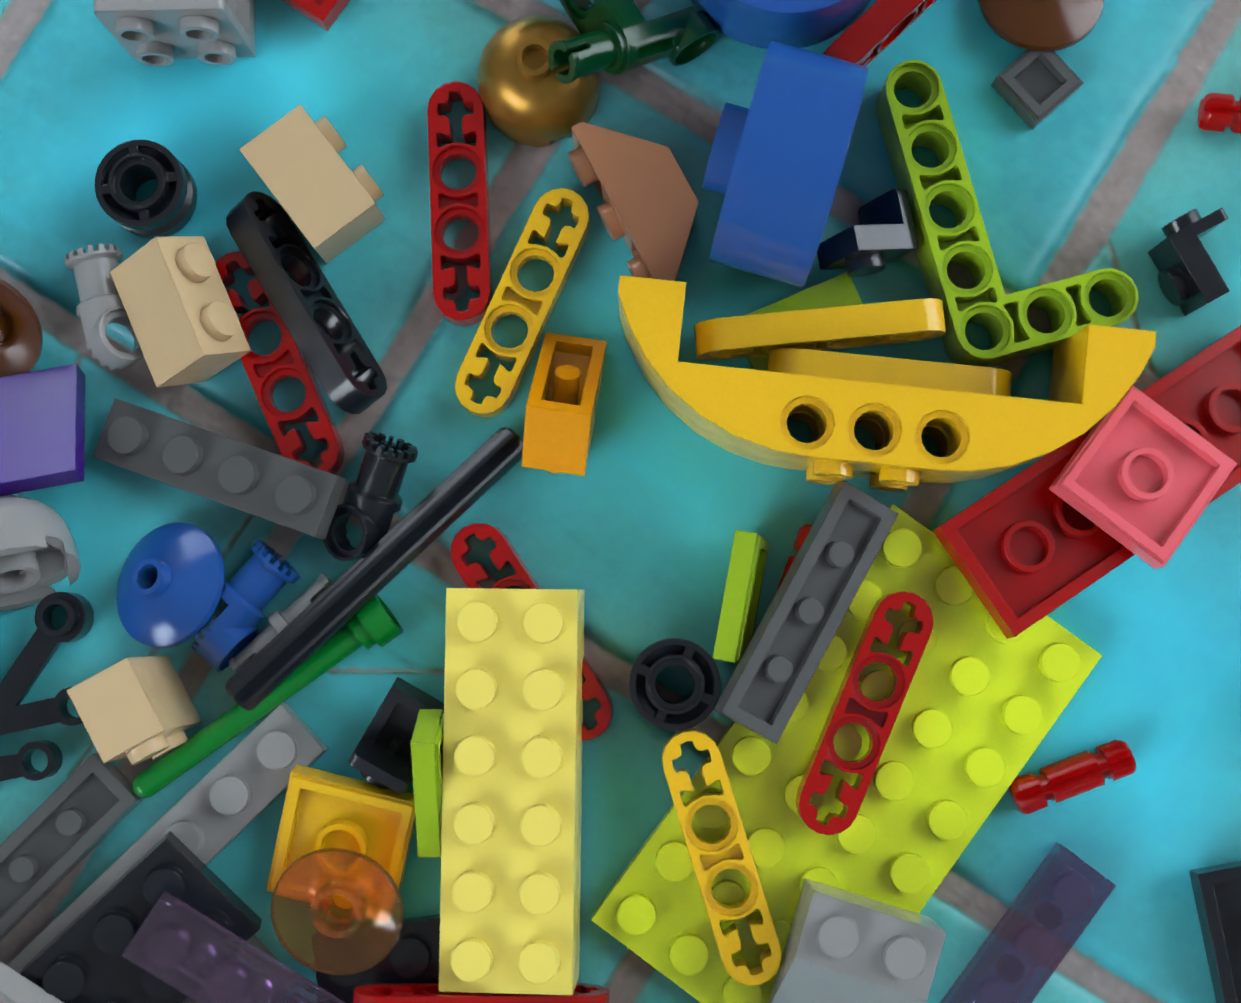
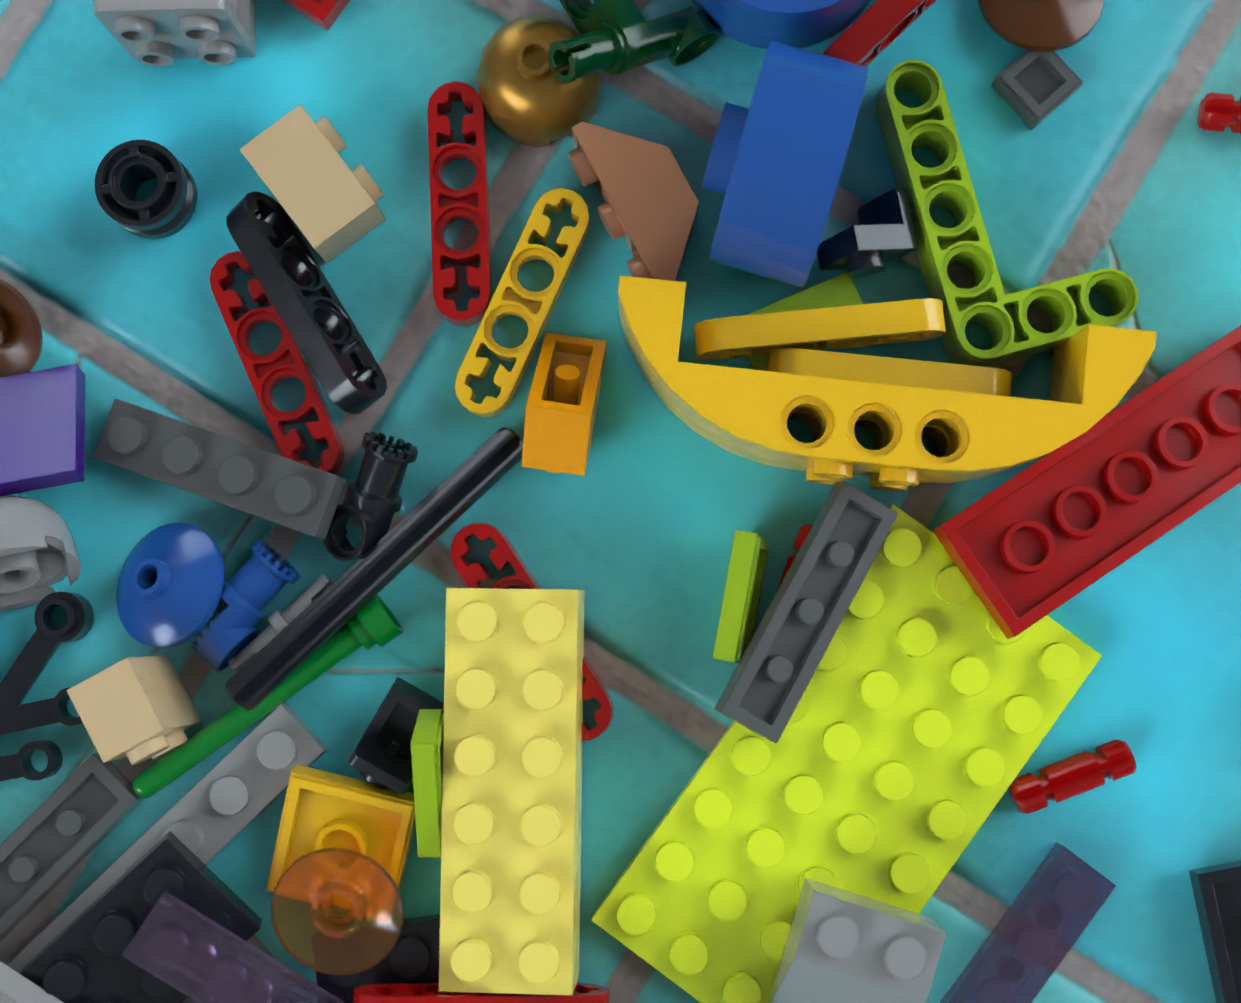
light grey connector [63,243,144,370] -> none
tan brick [110,236,251,388] -> none
black wheel [629,638,721,731] -> none
yellow beam [662,729,782,986] -> none
red beam [795,591,934,835] -> none
coral plate [1048,385,1237,569] -> none
black bracket [1148,208,1230,316] -> none

